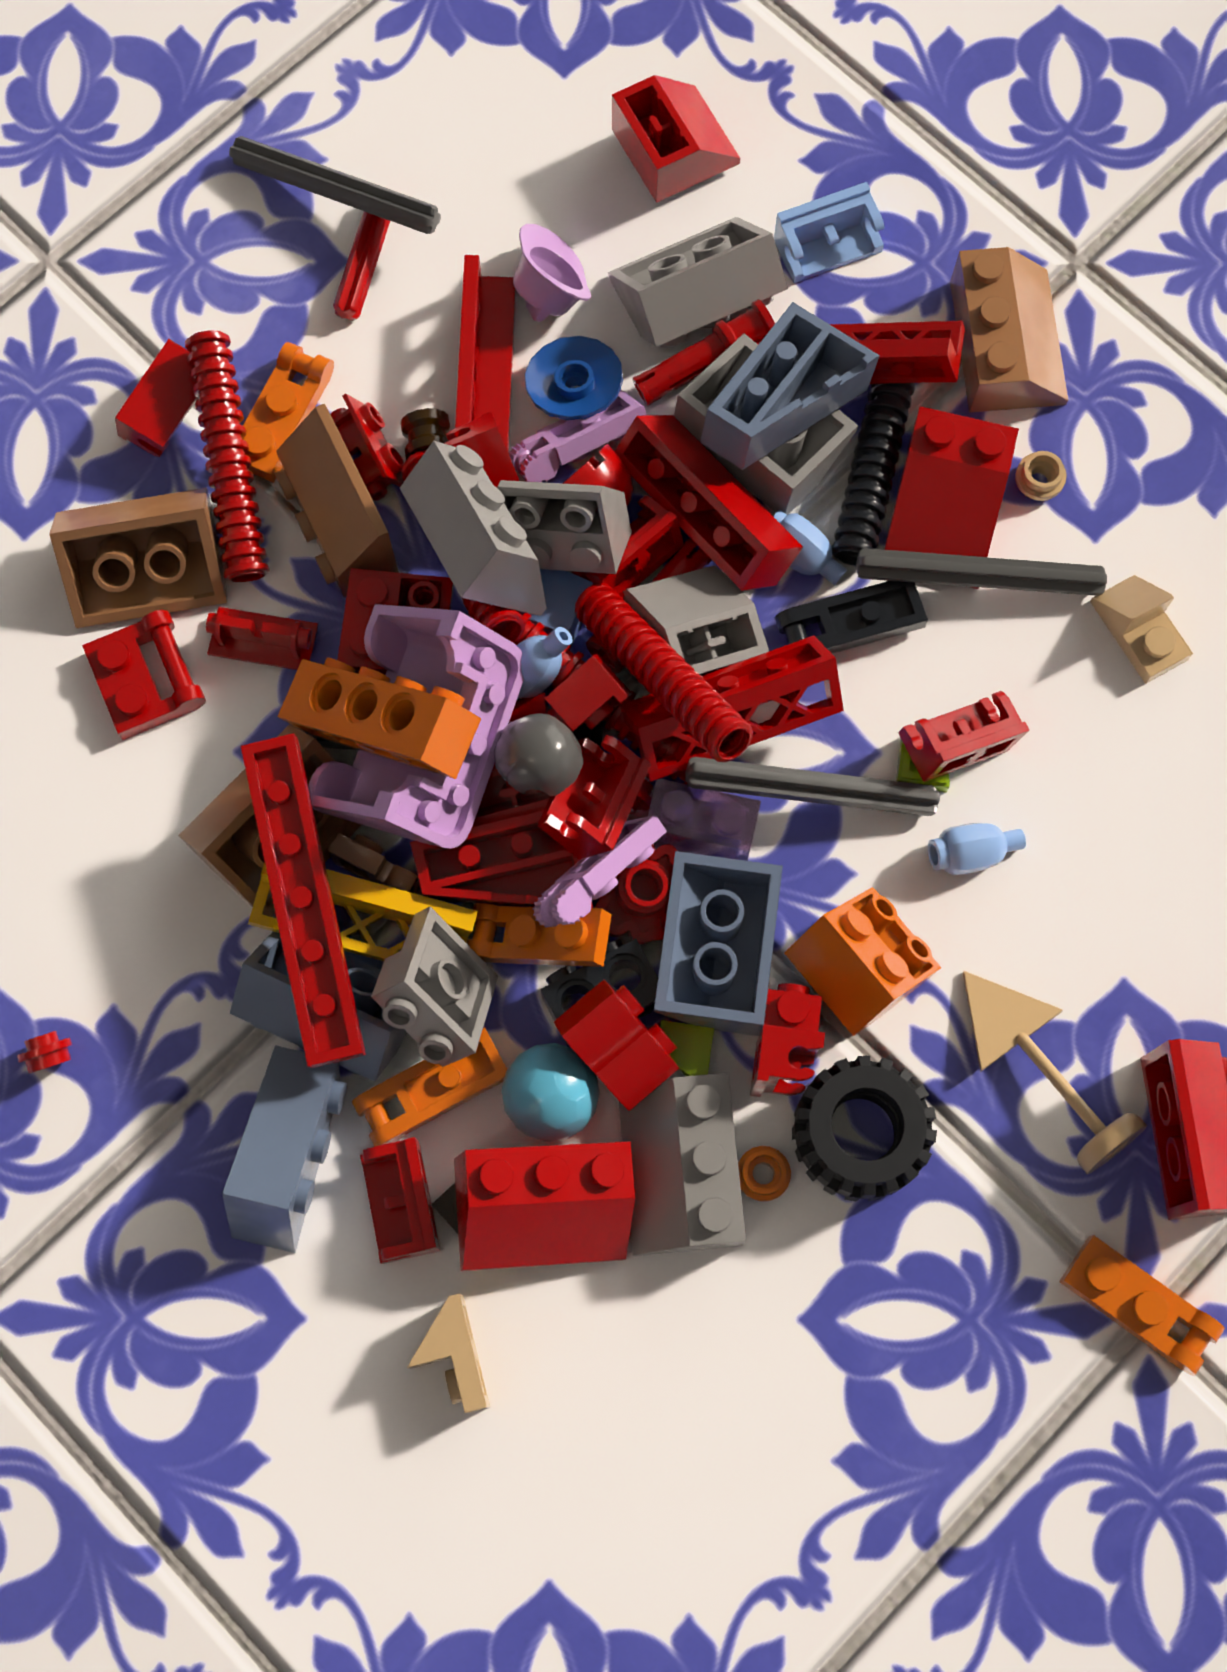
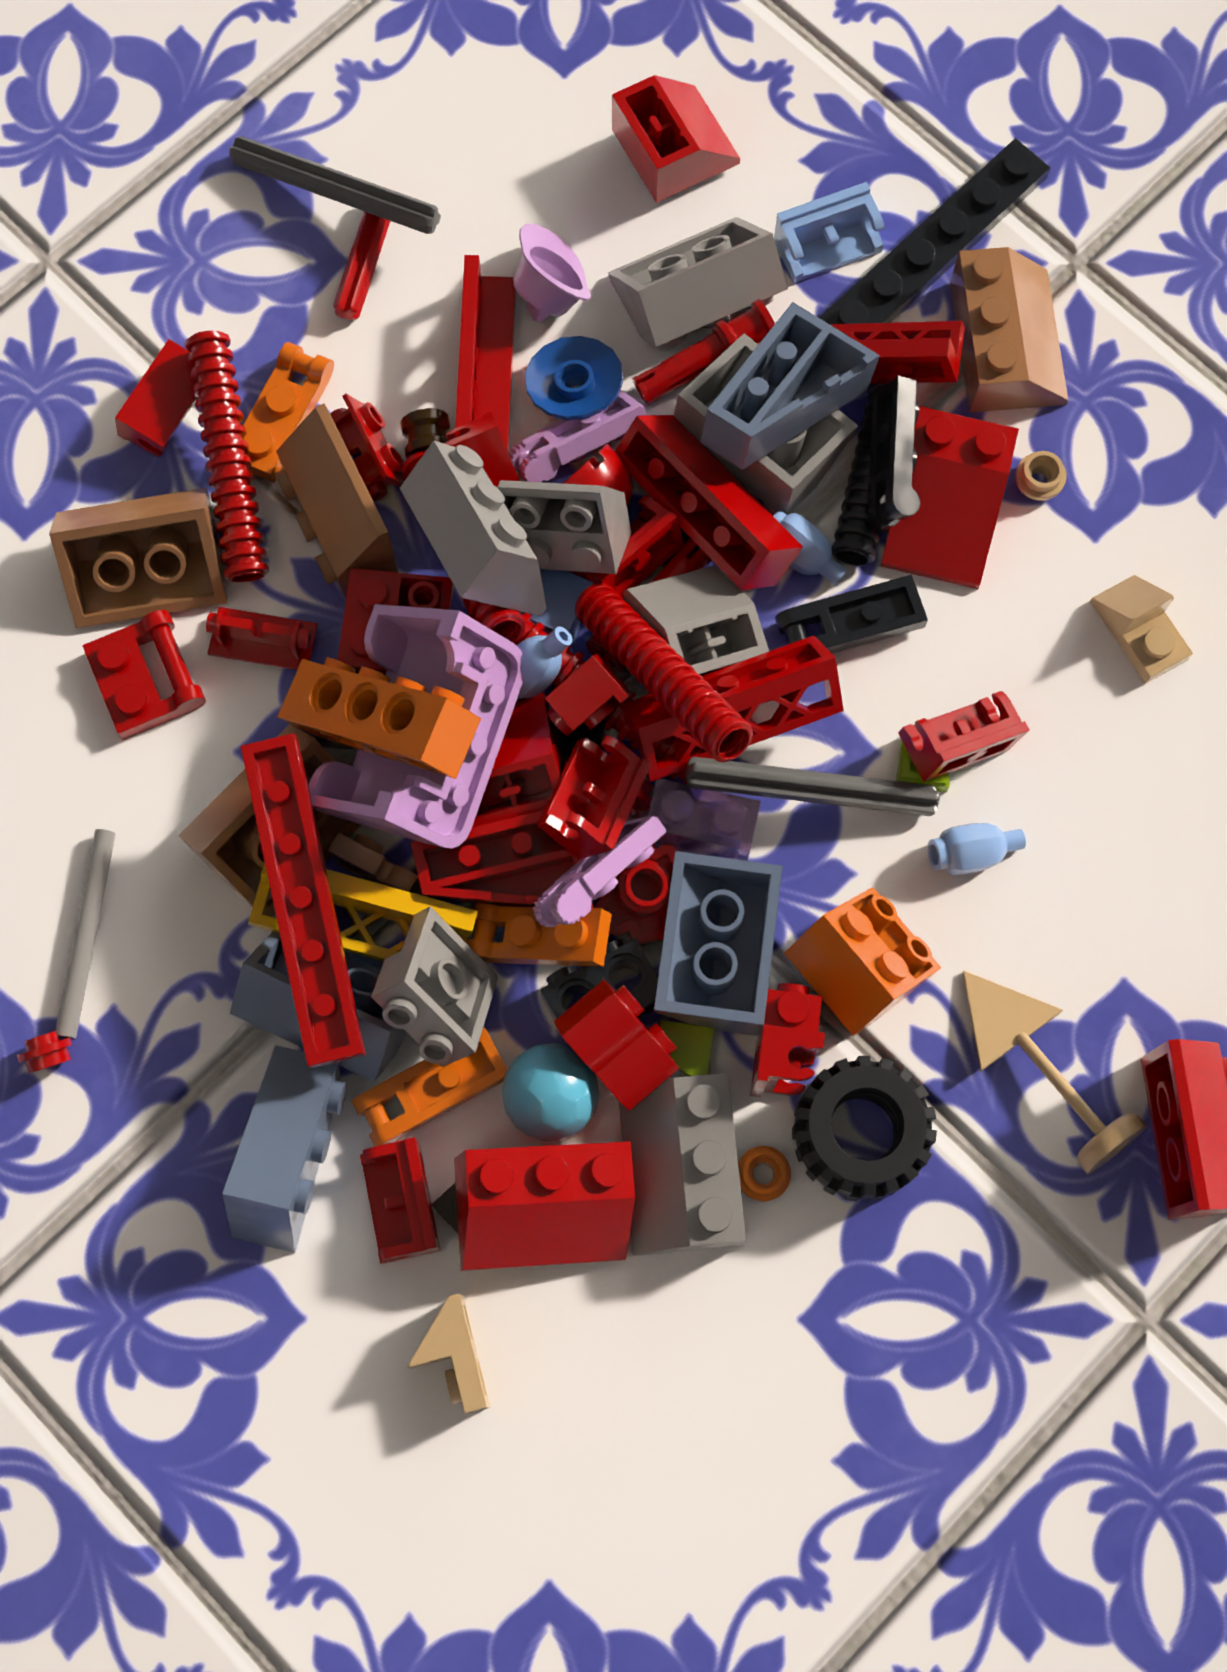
dark grey hair [494,714,583,796] -> none
dark grey axle [856,548,1107,596] -> none
orange plate [1059,1235,1225,1376] -> none
none -> light grey bar [55,829,116,1040]
none -> black plate [819,138,1051,324]
none -> black plate [867,376,920,531]

